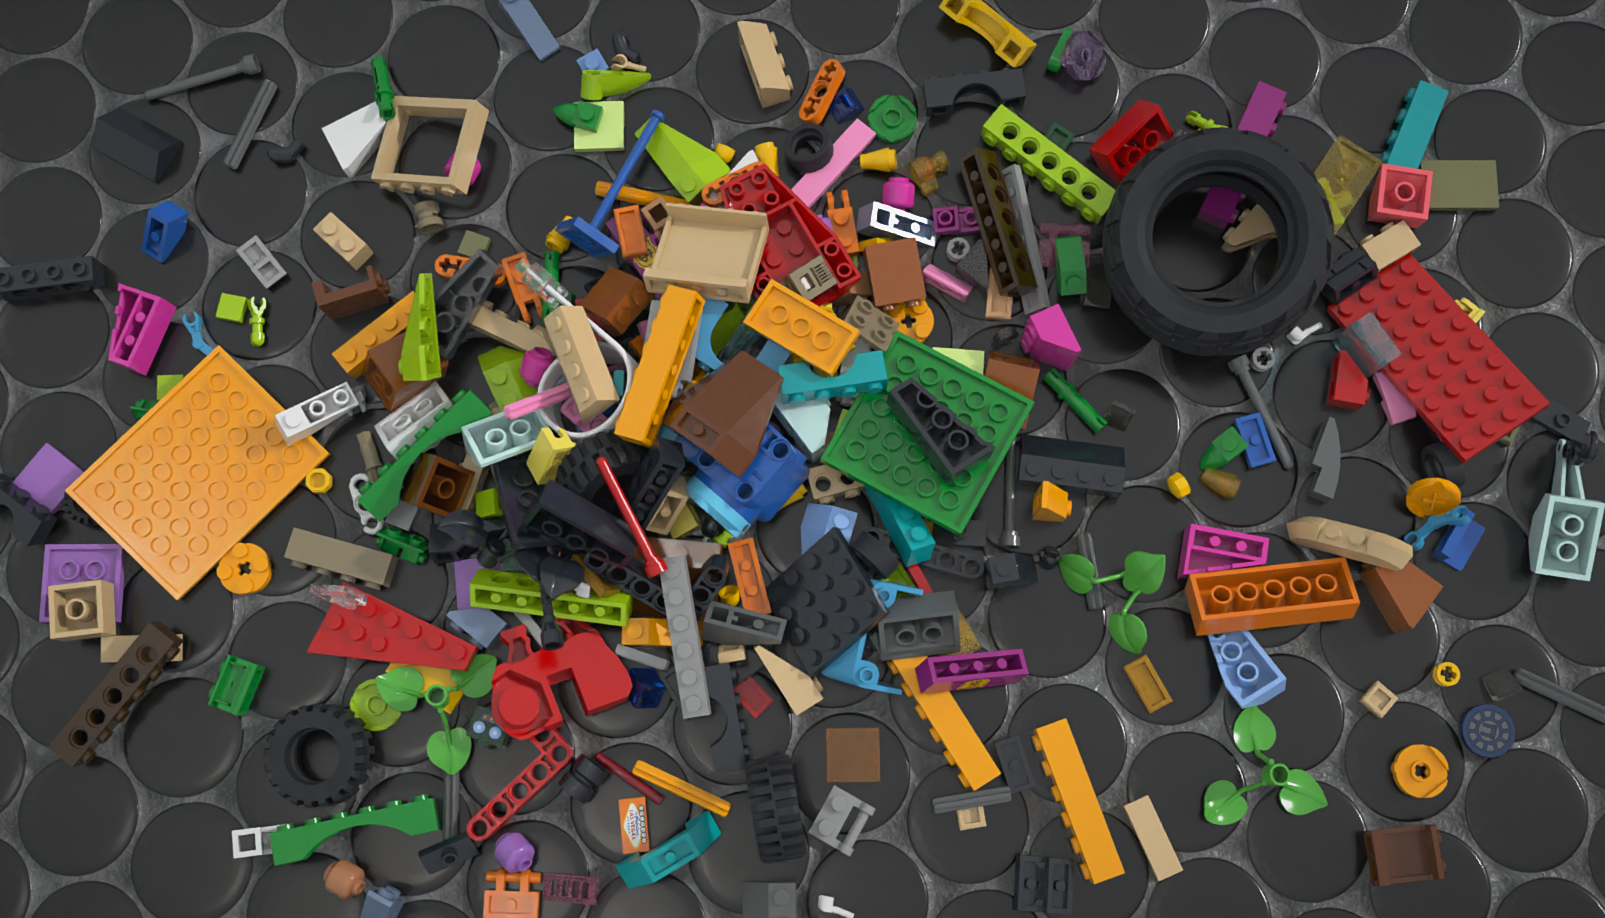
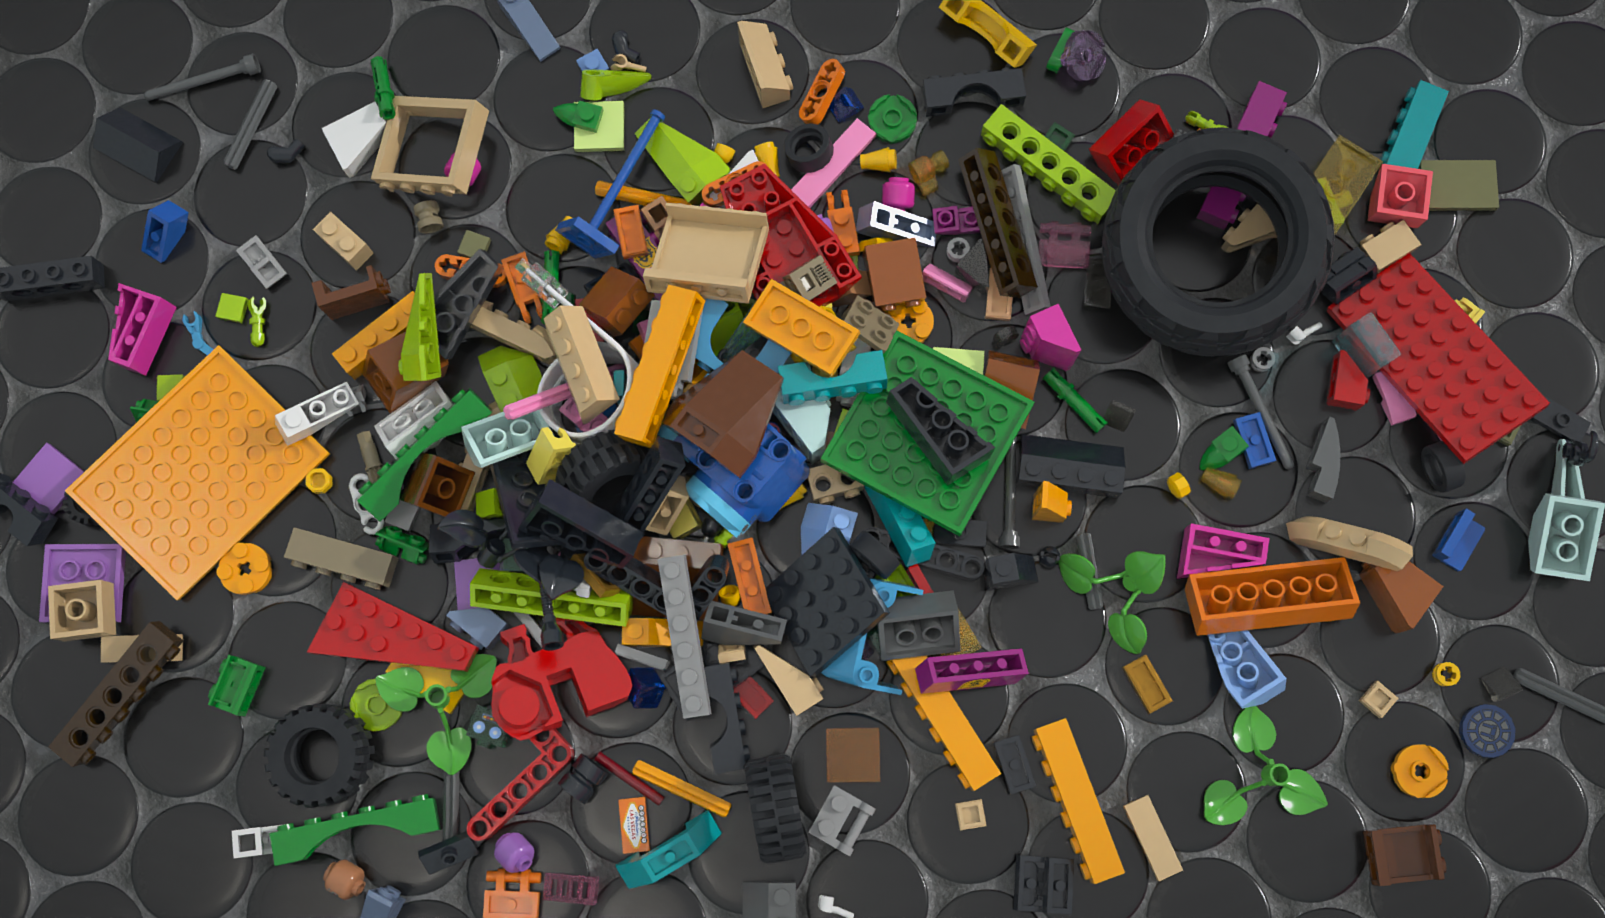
clear plate [309,584,367,609] -> none
dark pink head [519,347,556,387] -> none
red piece [596,457,668,578] -> none
dark grey axle [932,786,1012,813] -> none
green slope [1055,236,1087,296] -> none
dark azure piece [1404,505,1471,551] -> none
light orange tile [1406,478,1461,518] -> none

